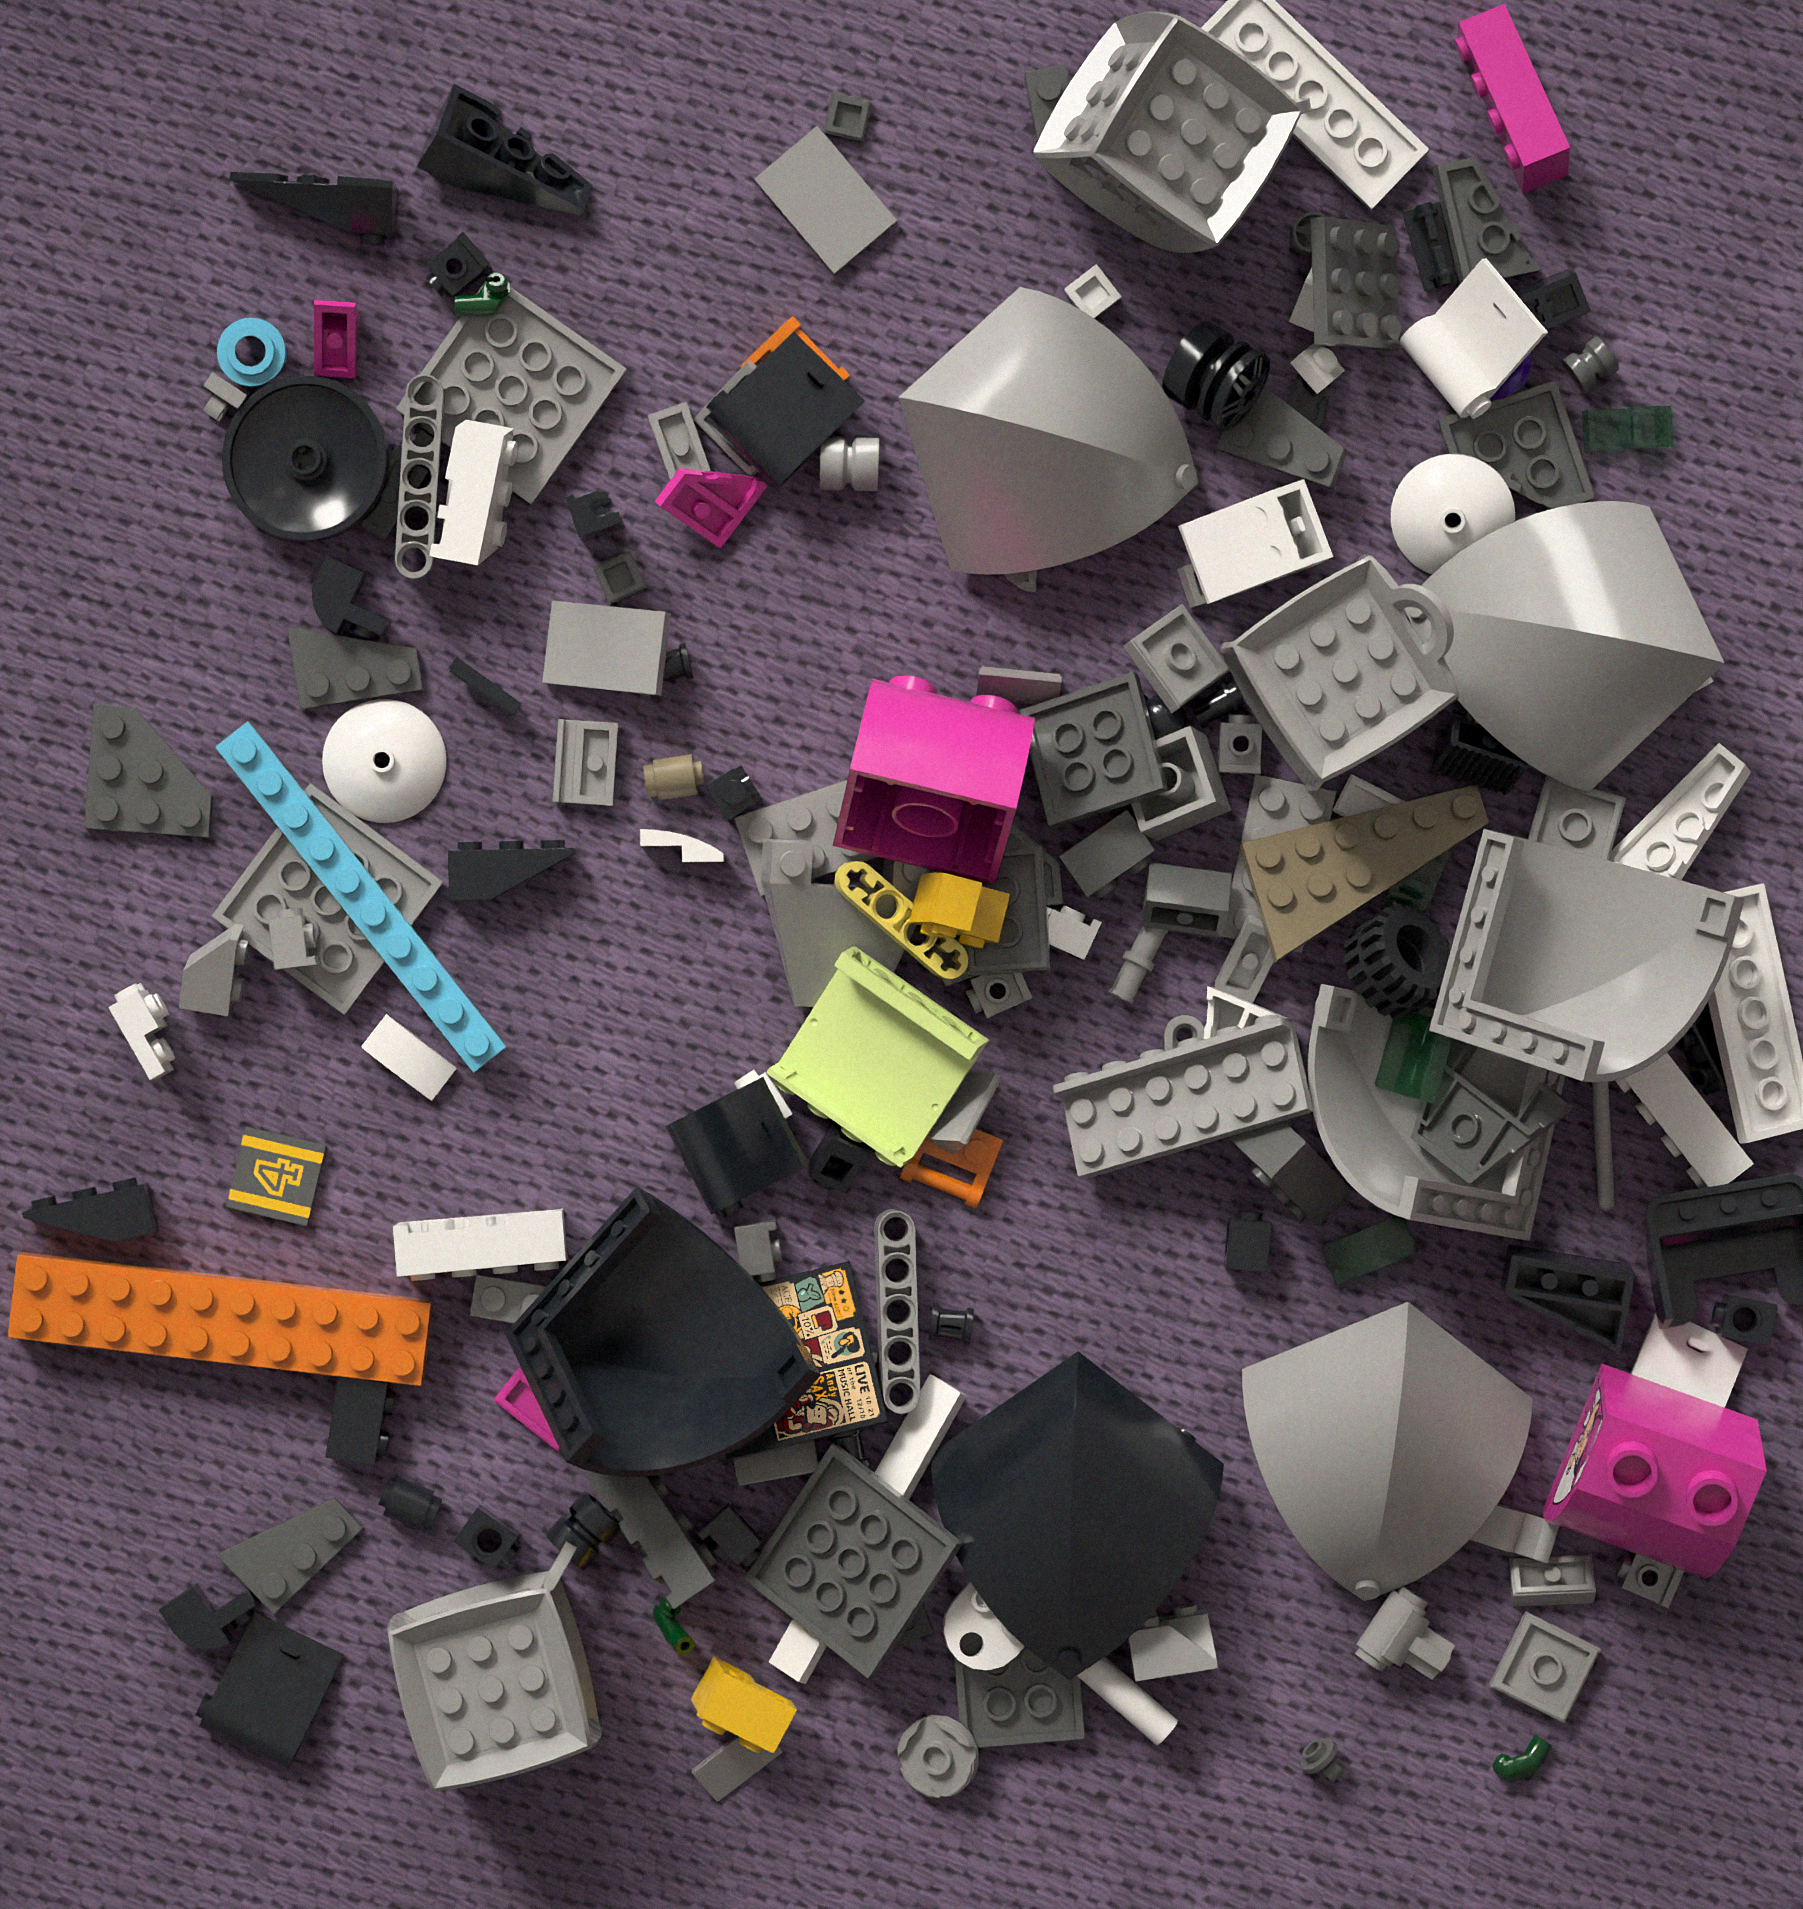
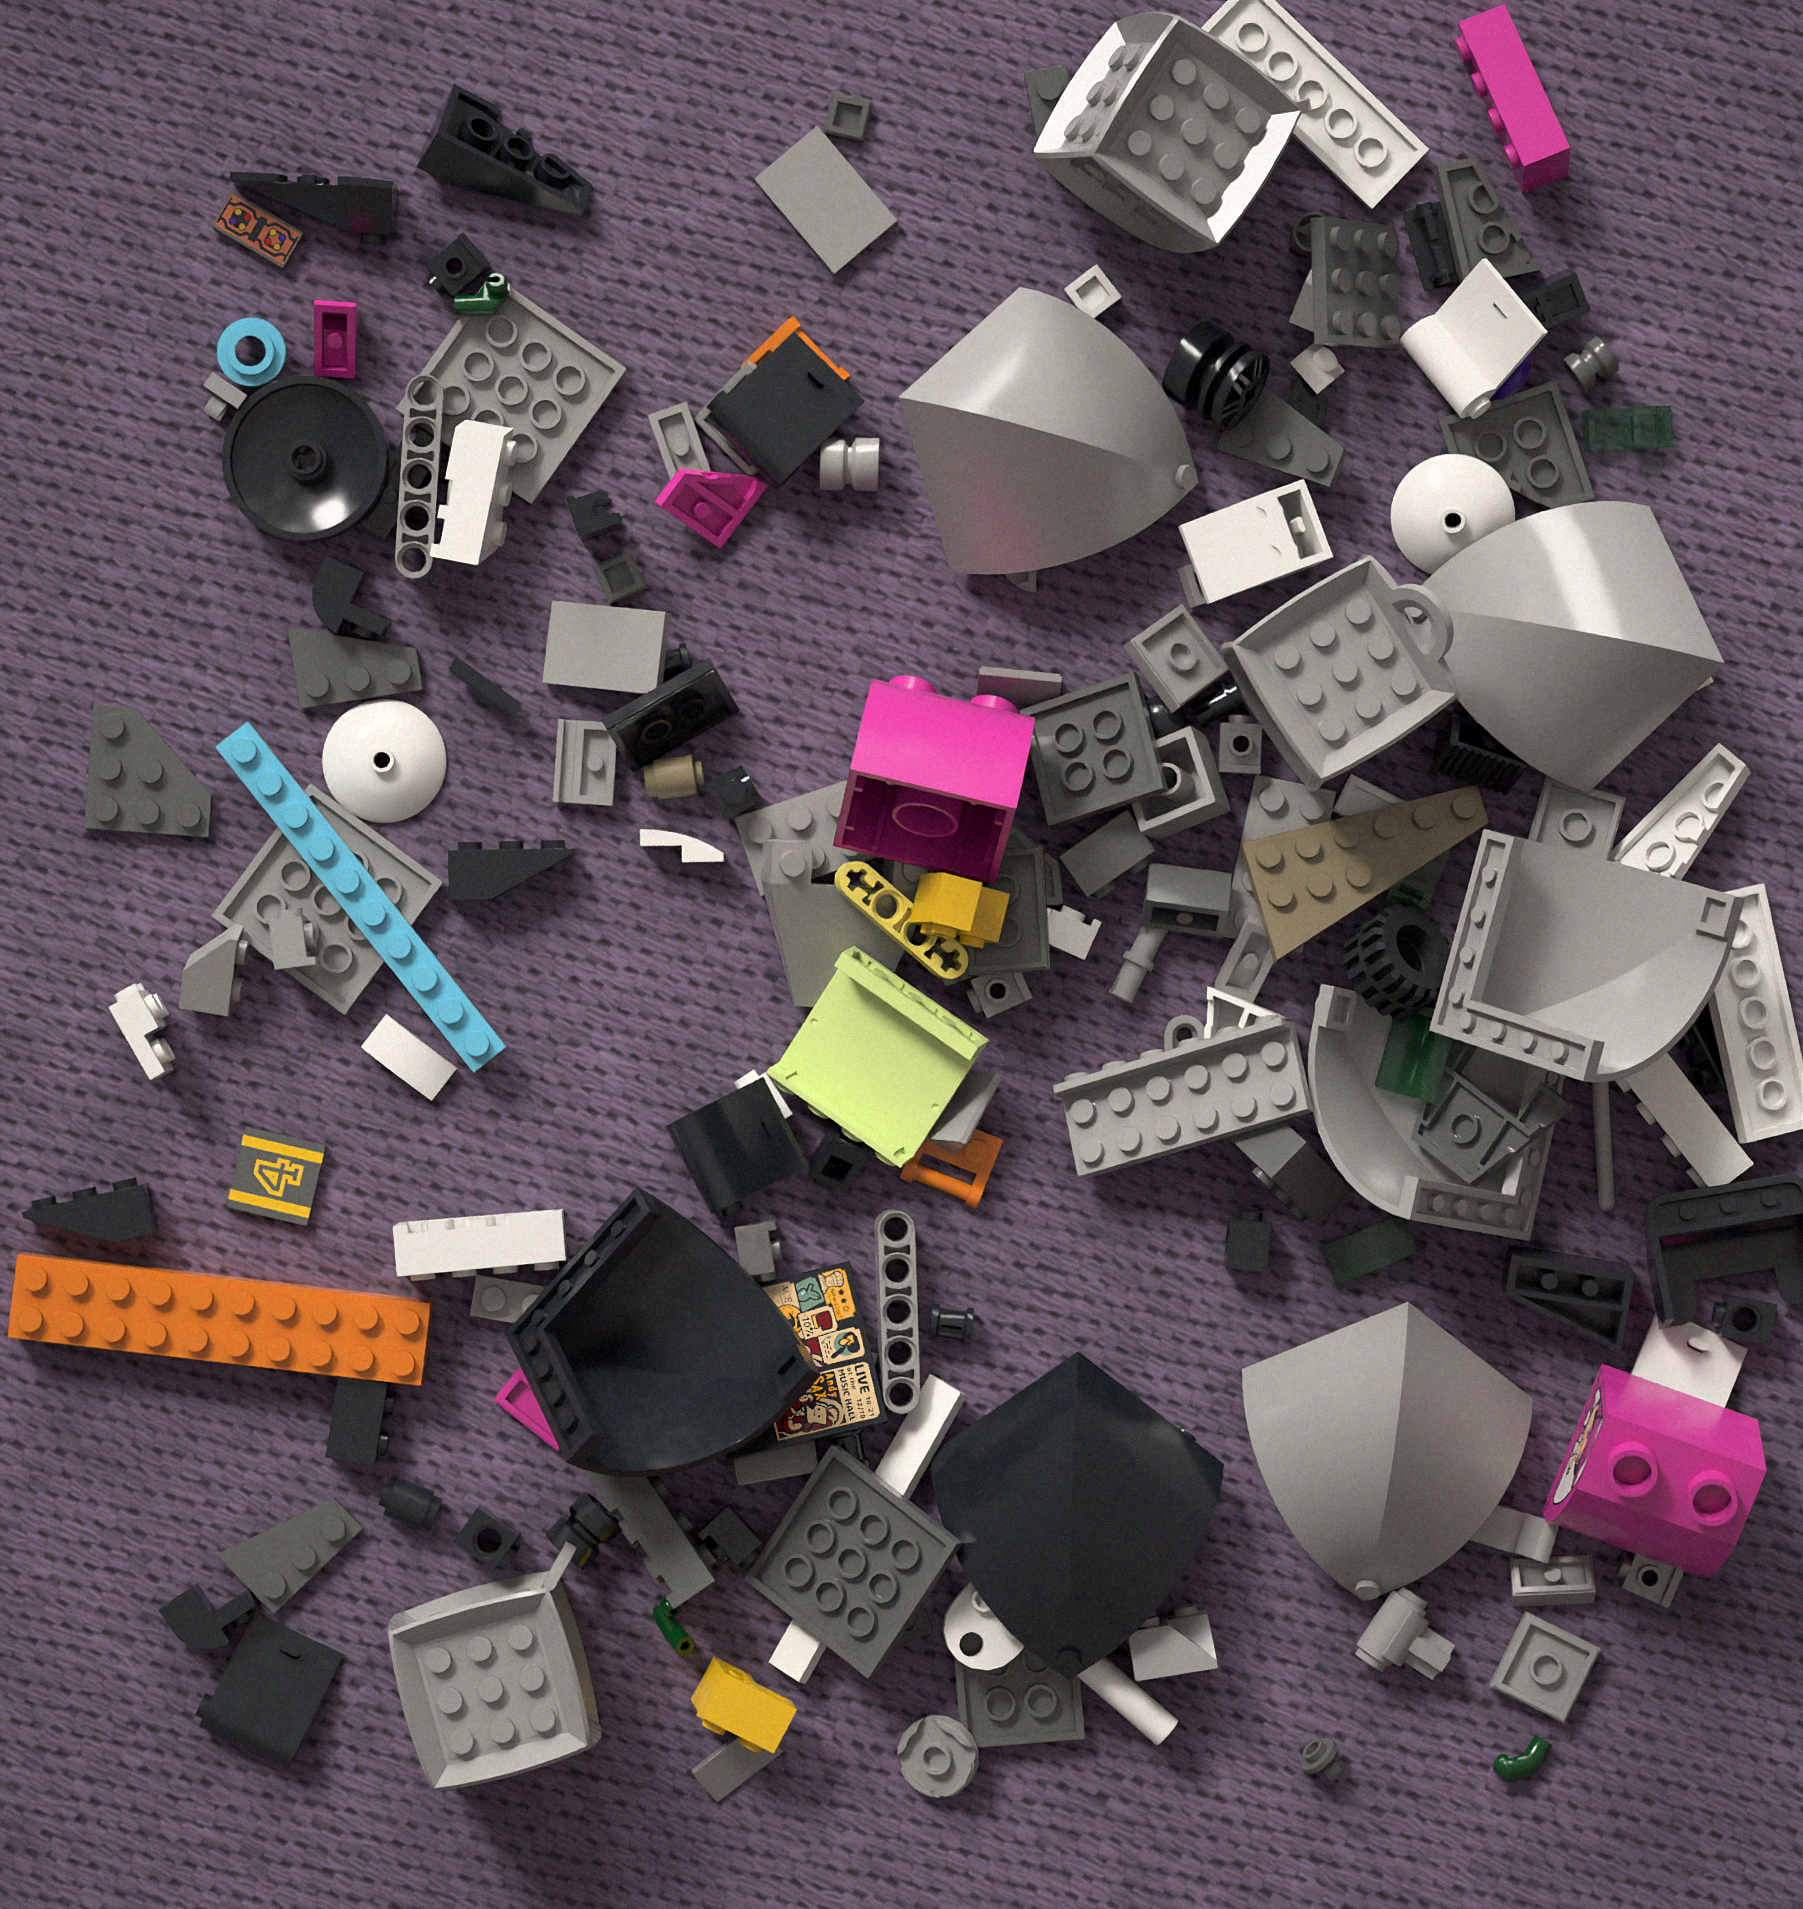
none -> tile [212,191,305,269]
none -> black tile [601,657,740,772]

